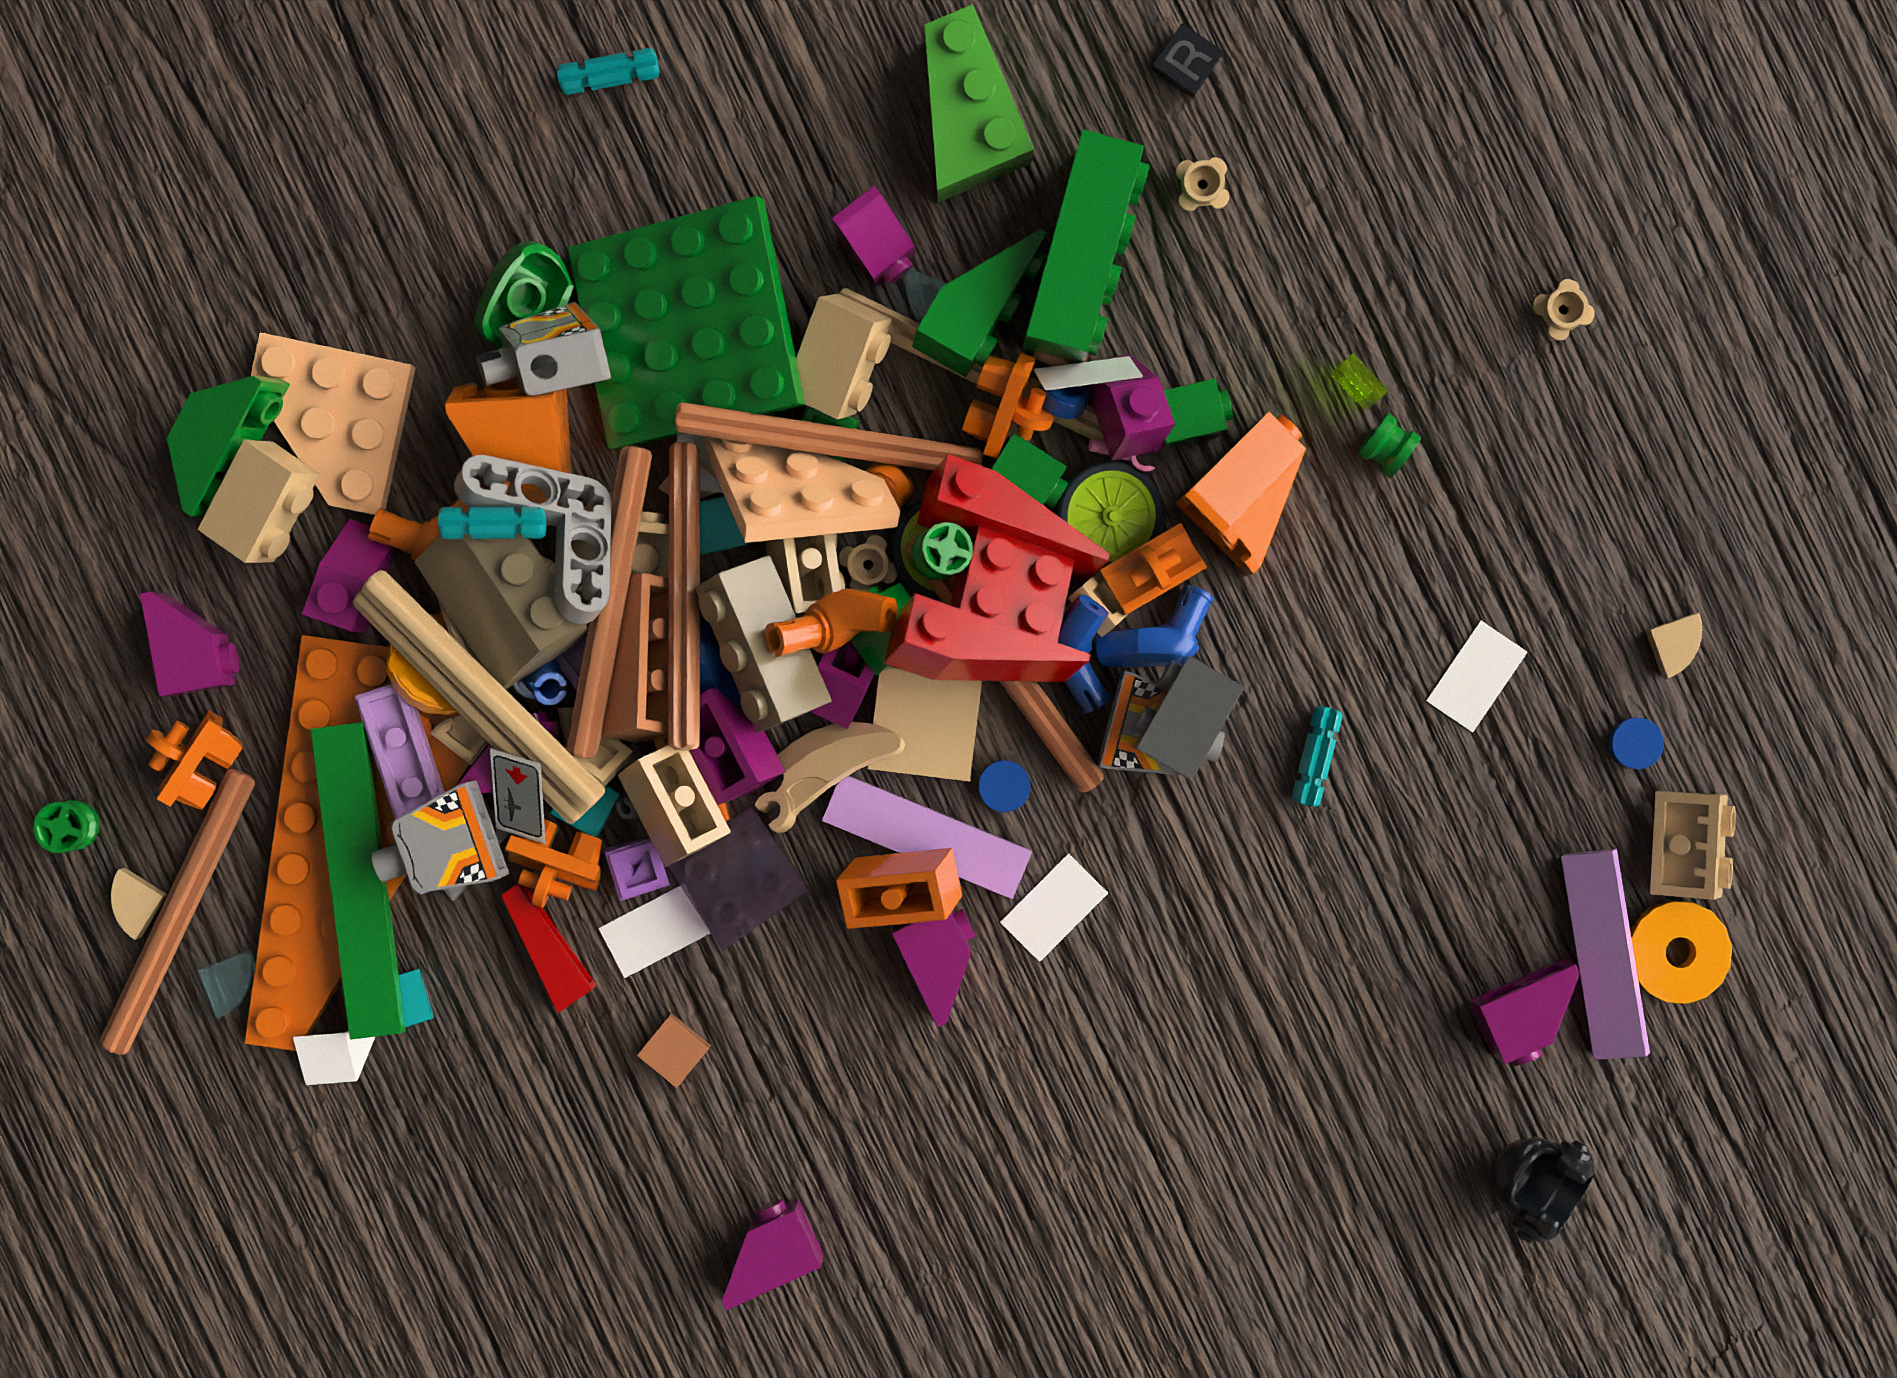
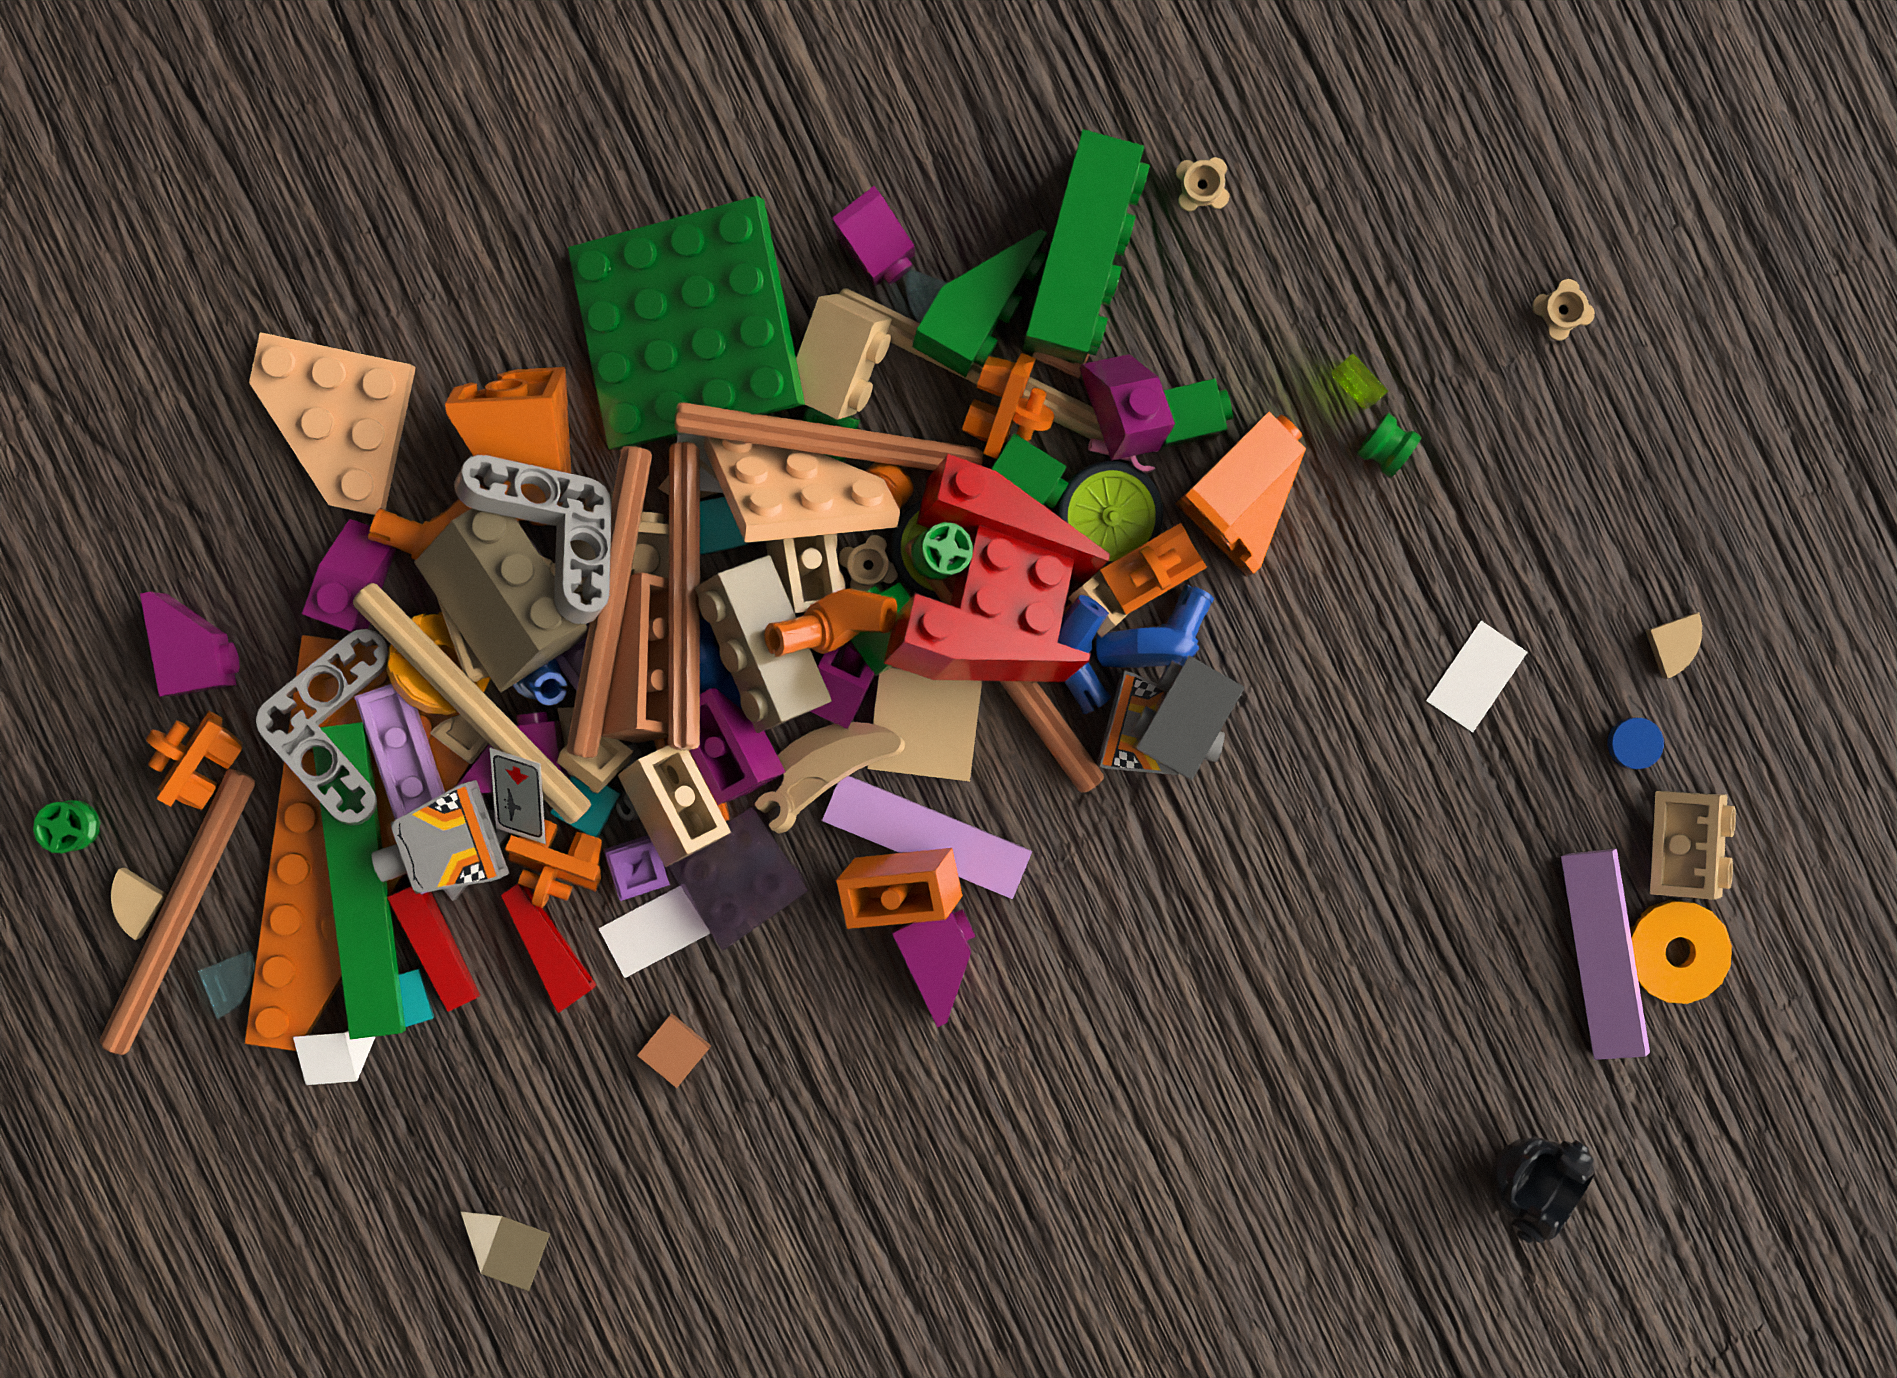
green slope [167,376,290,516] -> none
tan brick [198,440,320,563] -> none
tan axle [361,570,605,811] -> none
teal axle [438,507,546,539] -> none
green piece [473,241,574,348] -> none
light grey torso [476,302,611,396] -> none
teal axle [557,48,659,95] -> none
magenta slope [722,1199,824,1311] -> none
bright green wedge [924,4,1034,203] -> none
blue tile [979,760,1030,812] -> none
white sticker [1000,853,1108,962] -> none
white sticker [1033,356,1143,390] -> none
blue tile [1038,382,1091,419] -> none
black tile [1151,23,1224,99] -> none
teal axle [1292,706,1343,807] -> none
magenta slope [1469,959,1580,1066] -> none
none -> light grey beam [256,629,388,826]
none -> red piece [387,886,481,1012]
none -> dark tan sticker [461,1212,550,1291]

